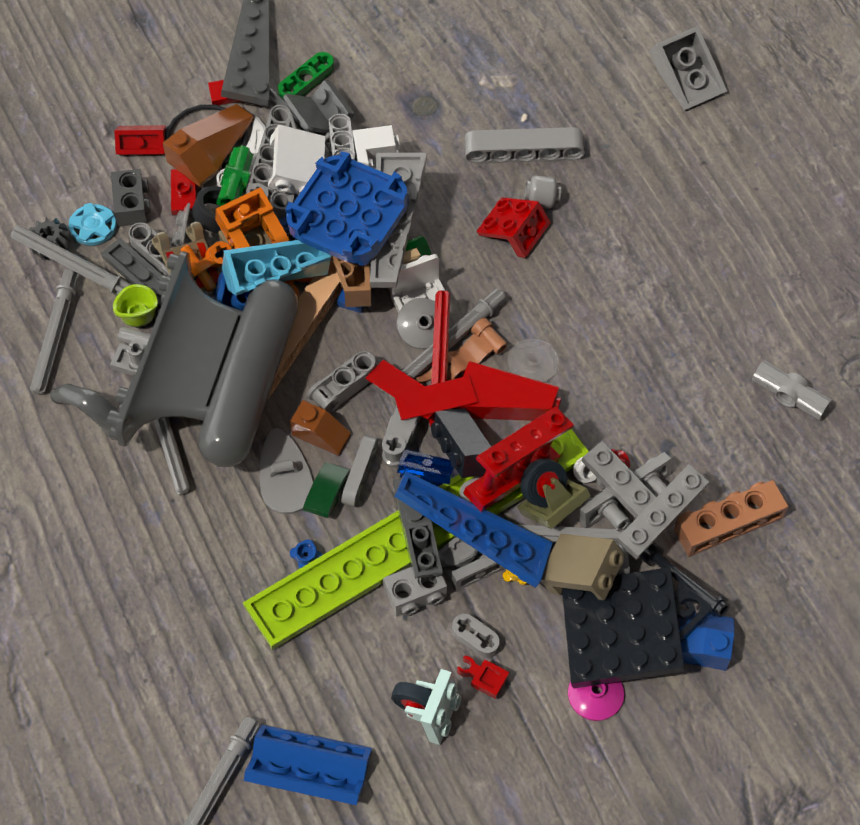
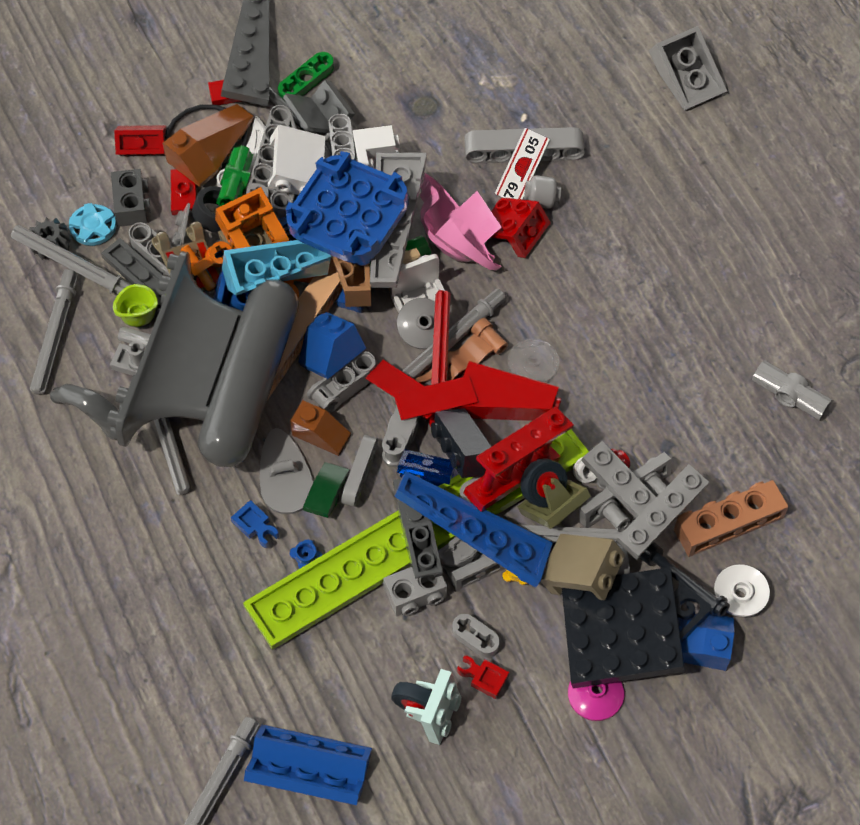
none -> blue plate [231,500,279,548]
none -> blue slope [298,312,366,379]
none -> bright pink animal [420,173,501,270]
none -> white sticker [495,128,550,199]
none -> white dish [714,565,770,617]

